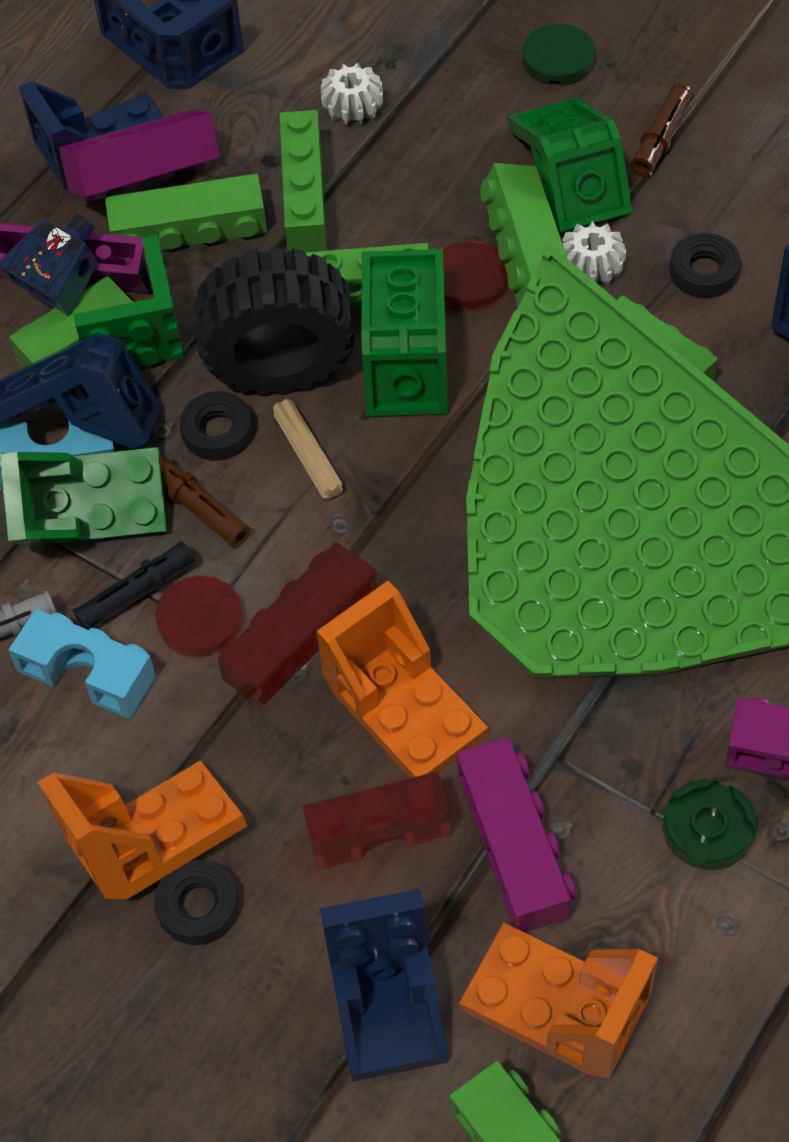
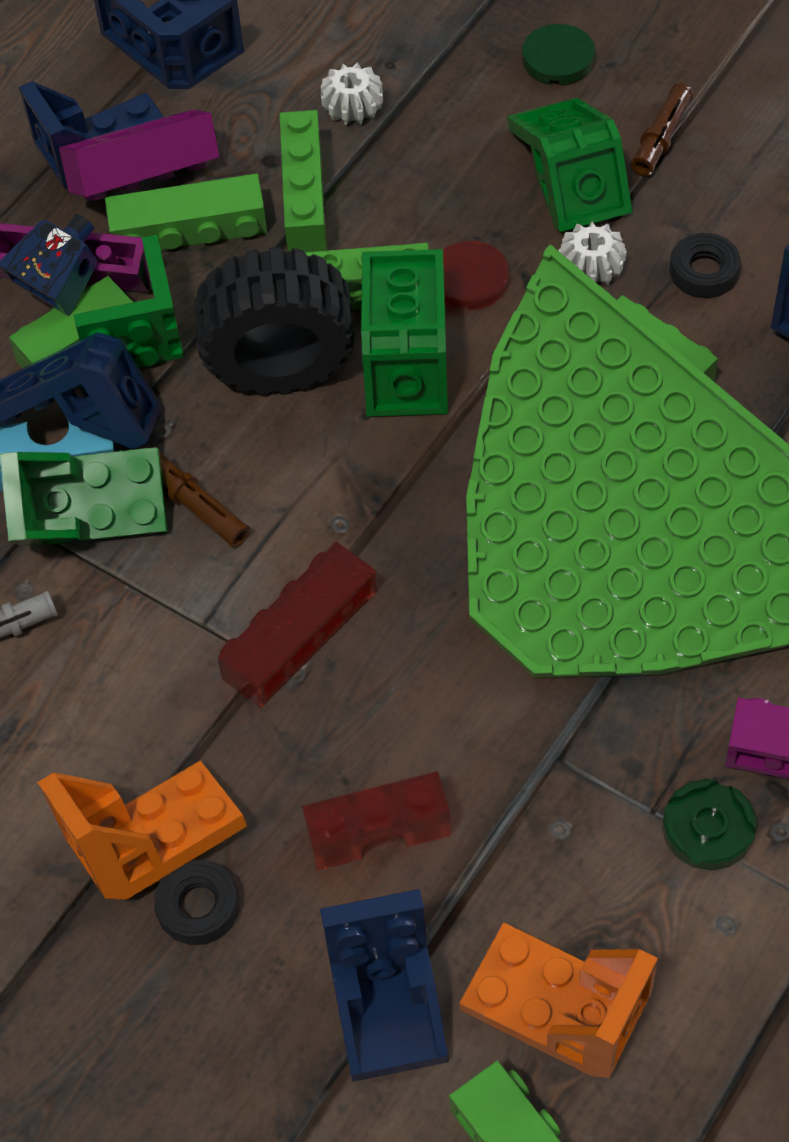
medium azure arch [8,608,156,719] -> none
black pin [72,541,196,630] -> none
clear red tile [155,575,243,658] -> none
black tyre [180,391,254,461] -> none
tan axle [273,399,343,500] -> none
orange bracket [317,581,489,788] -> none
magenta brick [456,737,576,932] -> none
bright green brick [480,163,567,306] -> none

